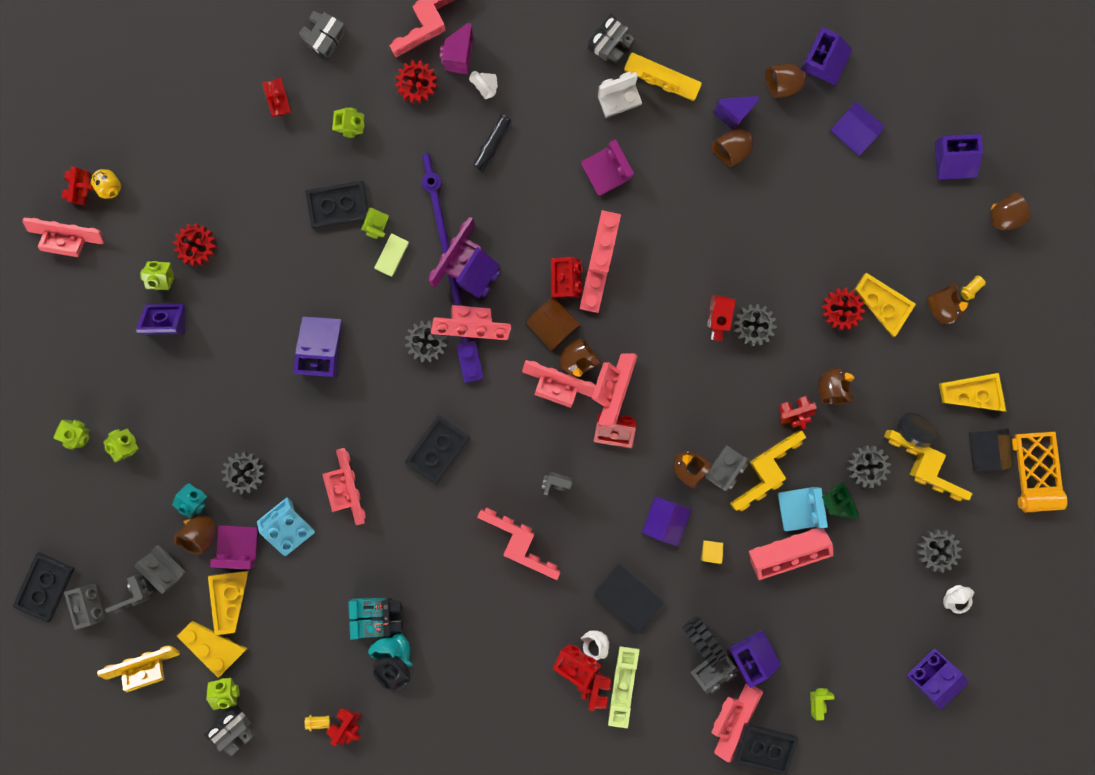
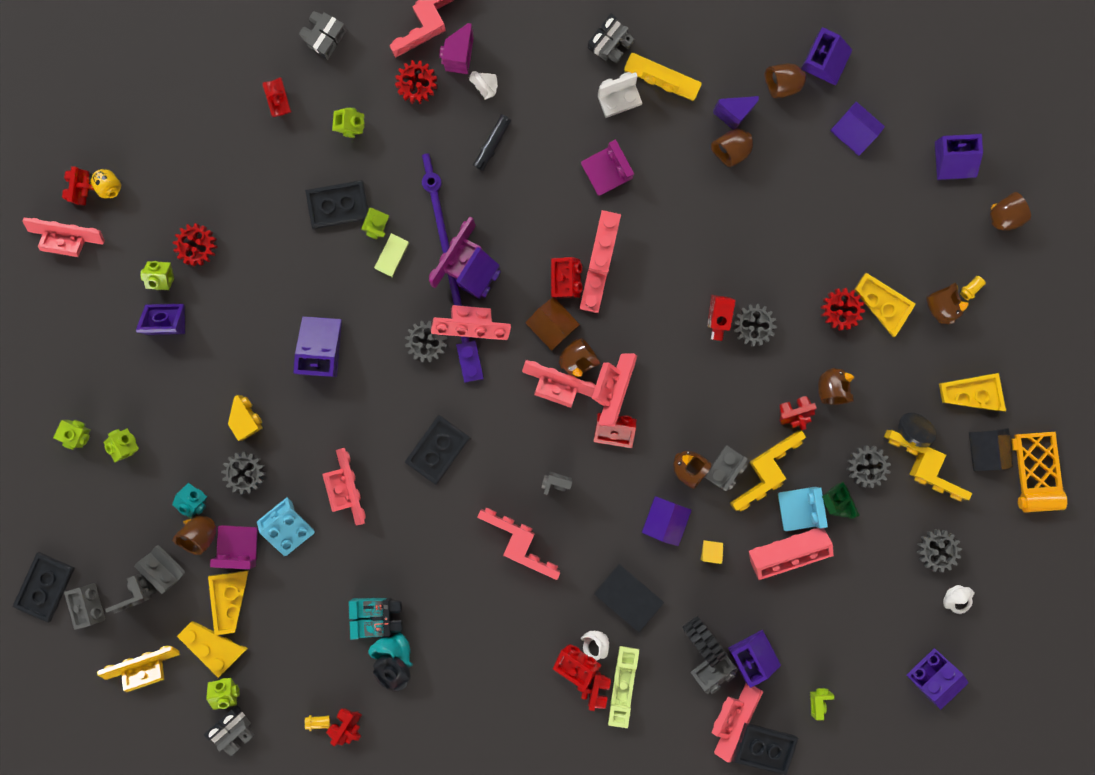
none -> yellow slope [228,395,263,441]

